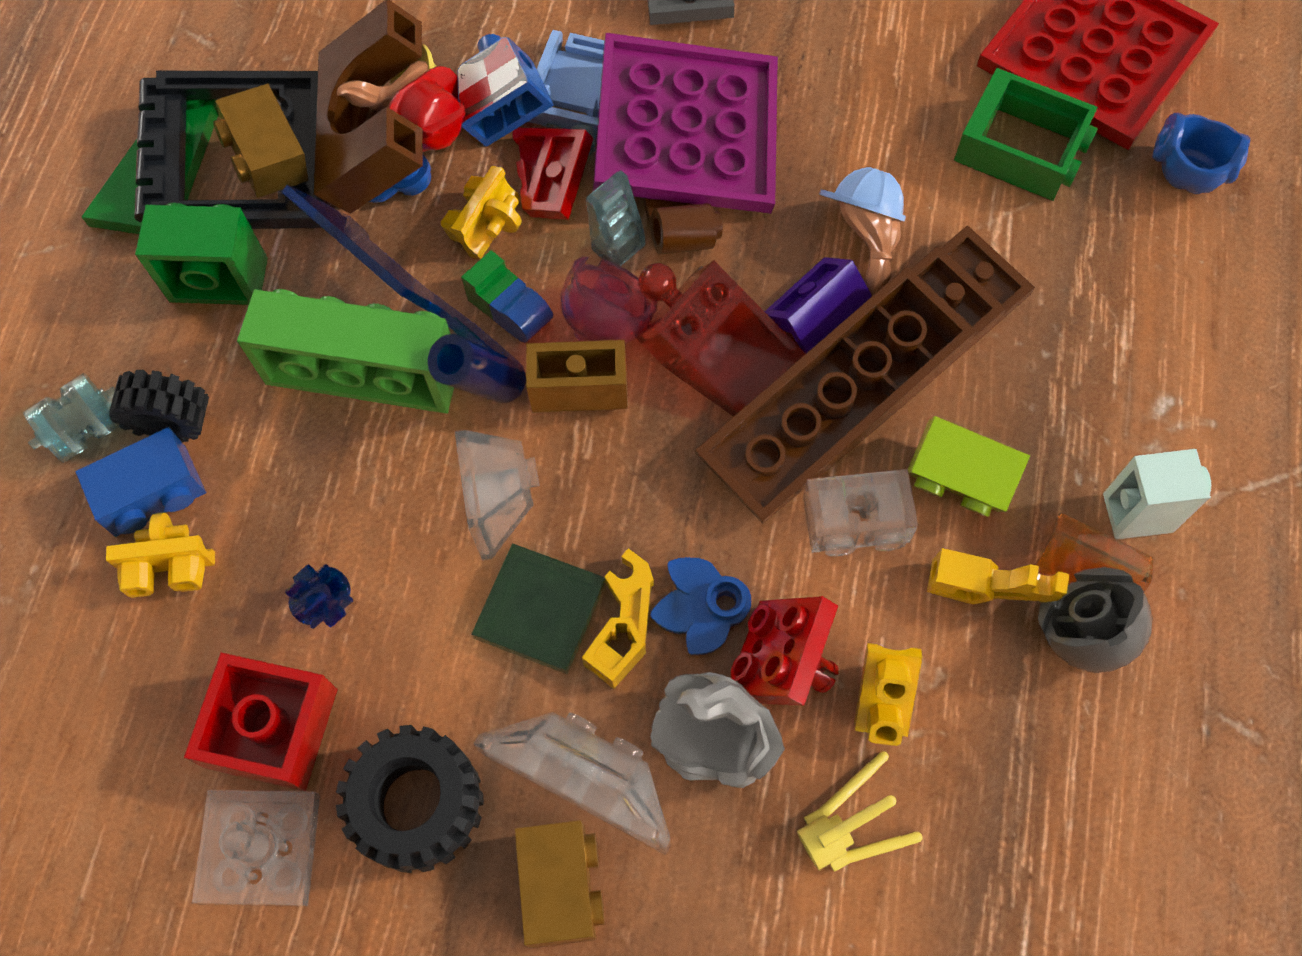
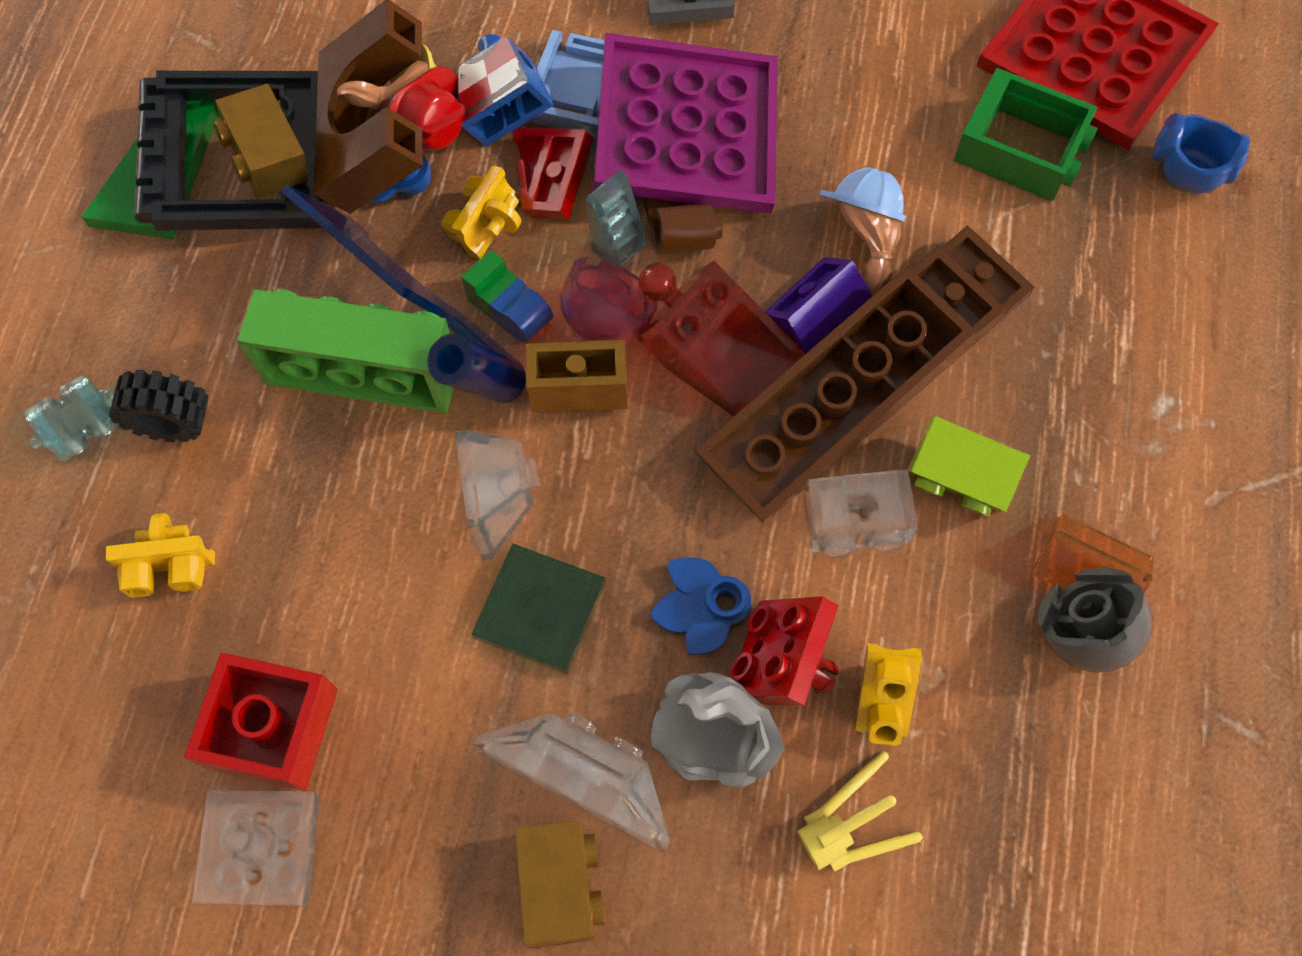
blue brick [75,427,206,537] -> none
green brick [135,203,268,305] -> none
clear blue gear [285,564,353,629] -> none
black tyre [336,725,484,873] -> none
yellow piece [582,548,654,689] -> none
yellow piece [927,548,1069,605] -> none
light aqua brick [1103,449,1211,540] -> none

